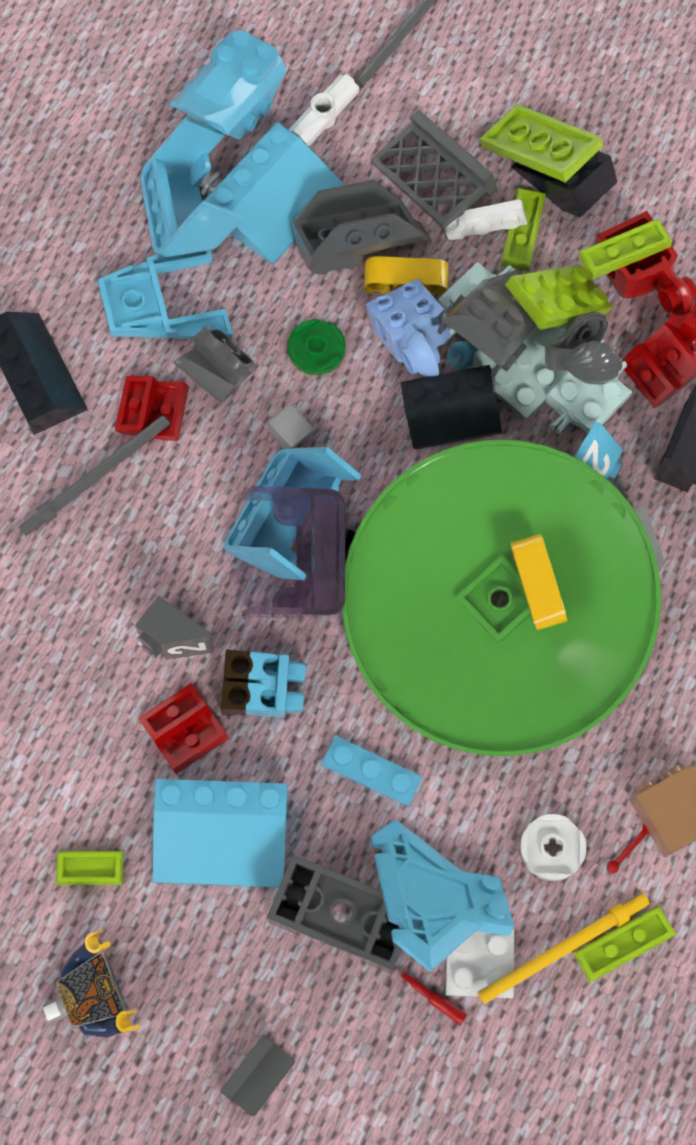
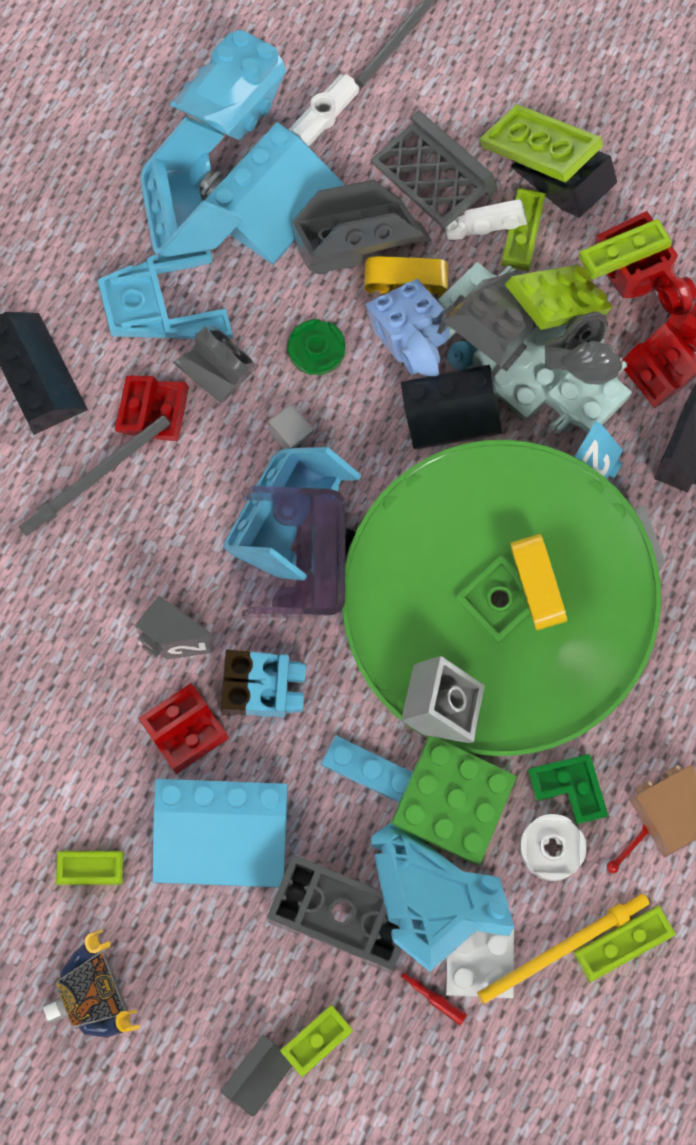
none -> lime plate [280,1004,353,1078]
none -> bright green plate [390,736,517,866]
none -> light grey slope [401,656,485,743]
none -> green plate [527,754,609,826]

